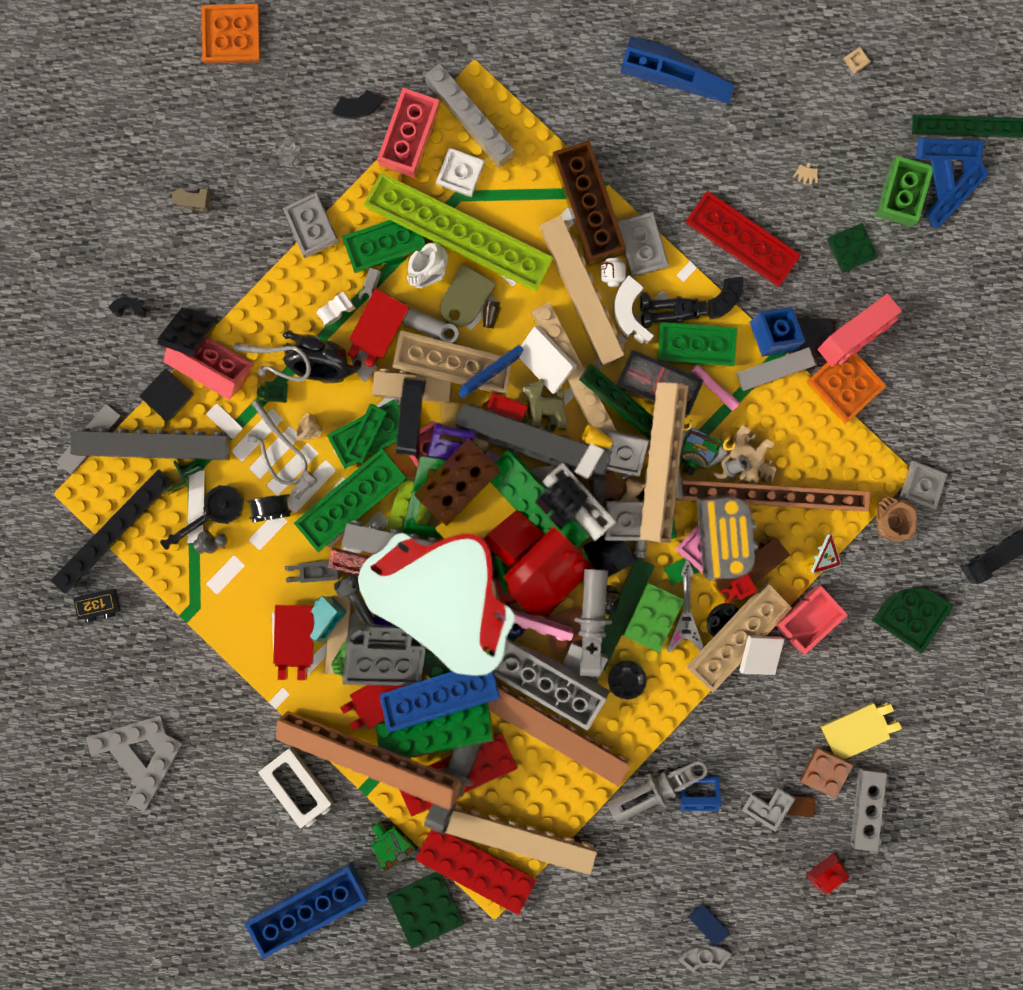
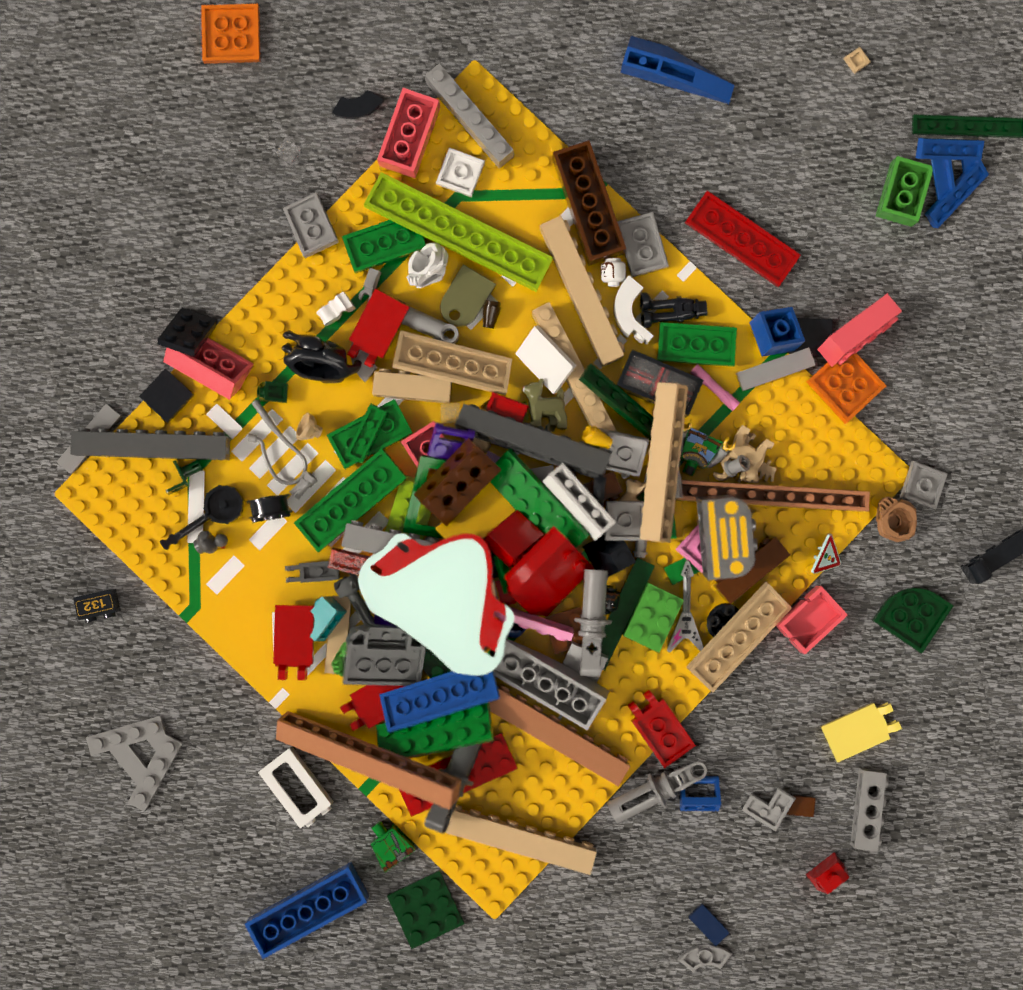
black plate [50,469,174,594] -> none
black piece [109,297,146,318] -> none
dark tan leg [172,188,211,212] -> none
light grey piece [234,343,311,382] -> none
black beam [396,377,426,456] -> none
red plate [415,829,537,915] -> none
blue tile [459,345,523,398] -> none
black hips [535,475,589,531] -> none
white sticker [575,444,604,478] -> none
black dish [608,661,647,700] -> none
black tile [707,277,744,320] -> none
red plate [720,574,757,603] -> none
white tile [739,635,784,675] -> none
tan piece [793,163,818,185] -> none
plate [800,747,853,798] -> none
dark green plate [827,223,878,273] -> none
none -> red tile [627,690,696,768]

